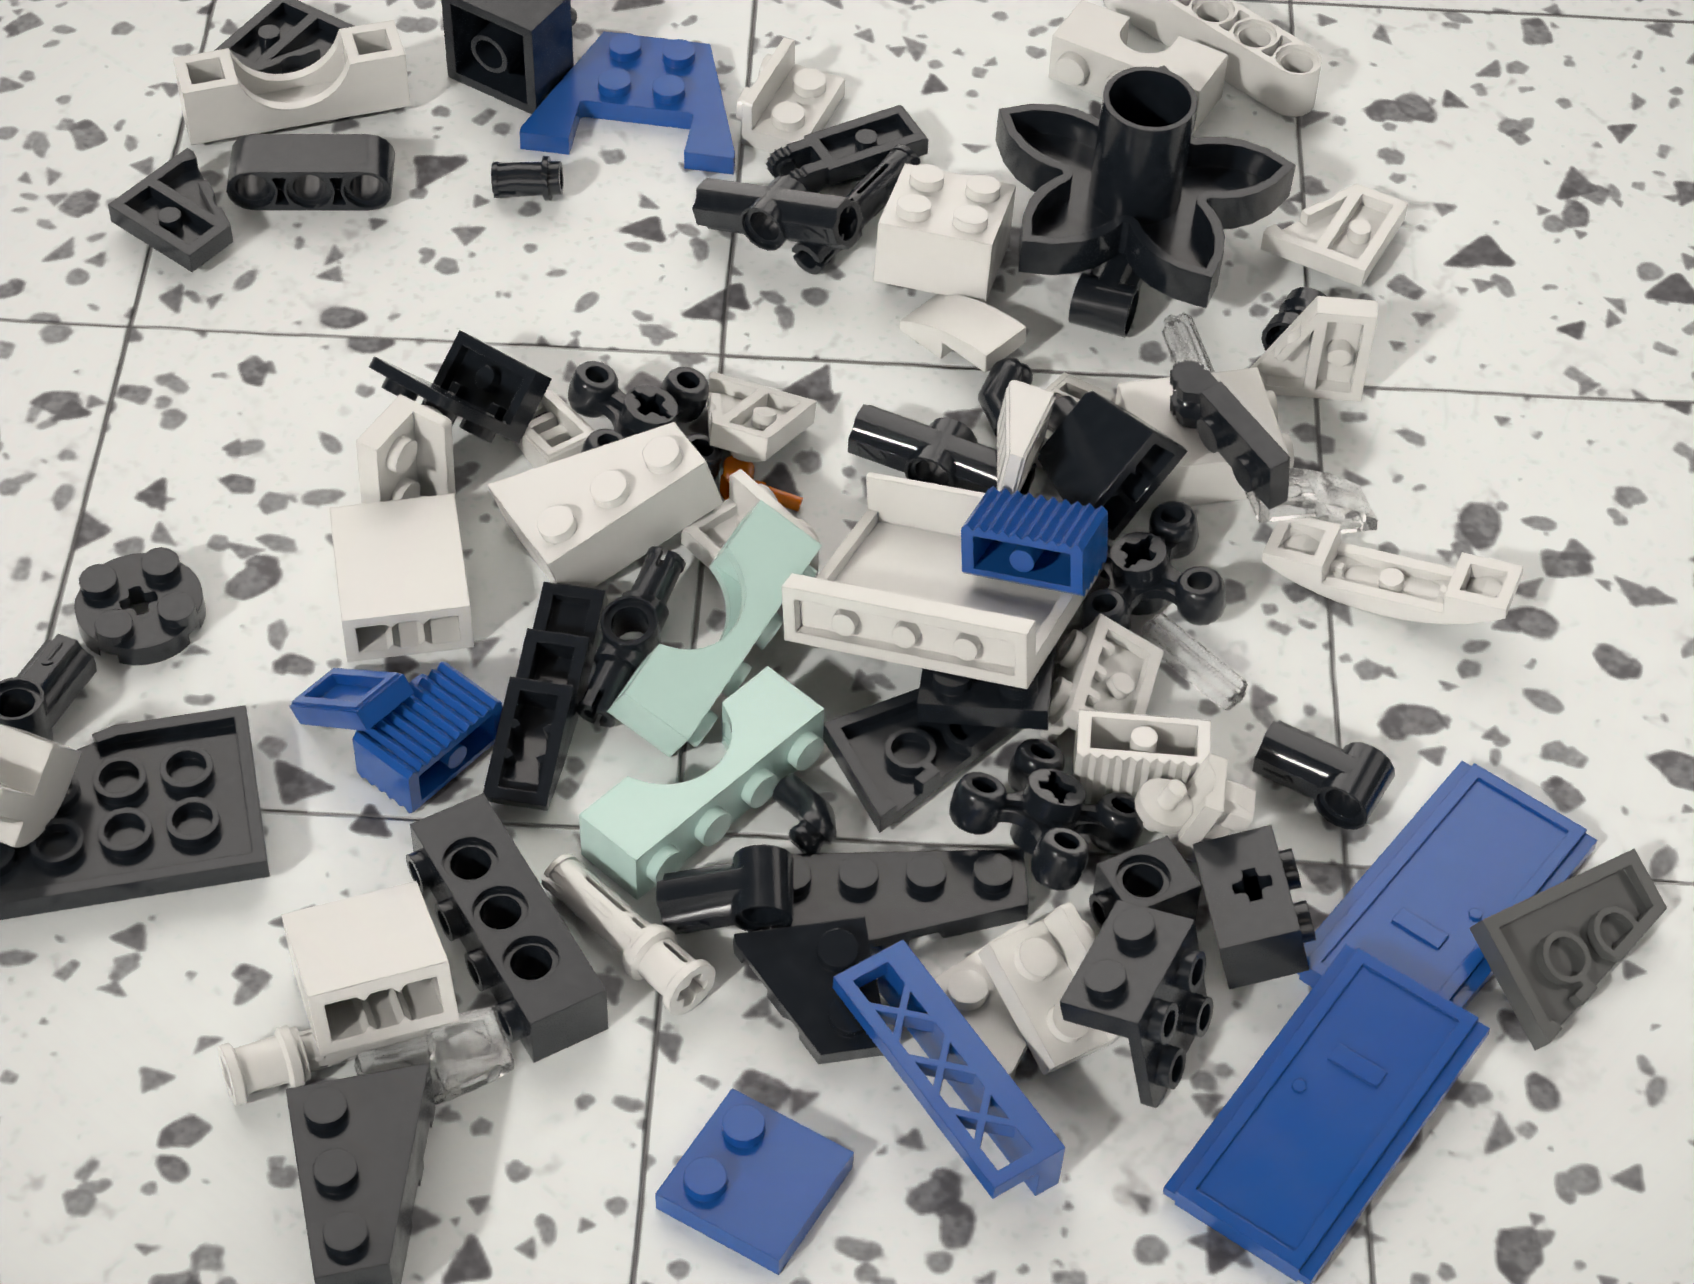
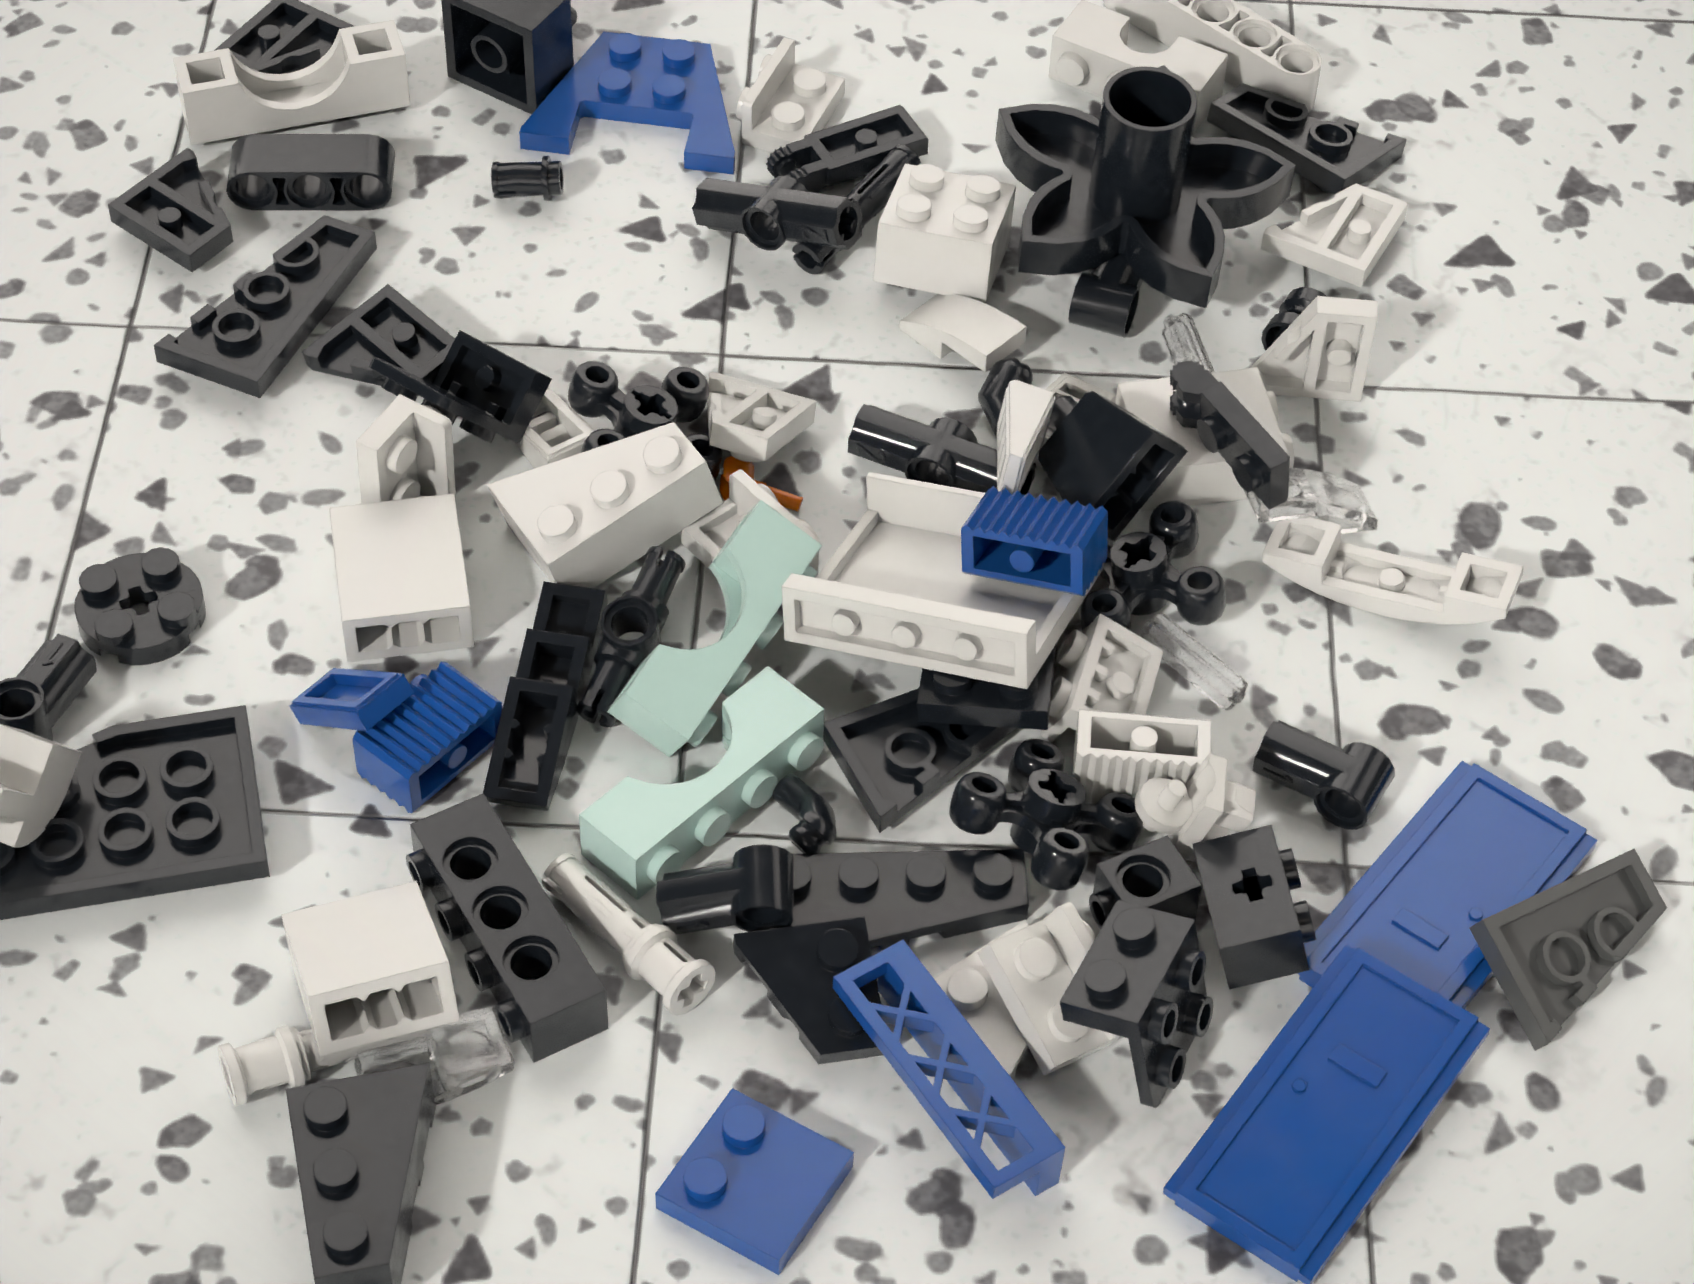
none -> black wing [154,215,377,398]
none -> black wing [302,284,455,386]
none -> black wing [1207,84,1407,195]

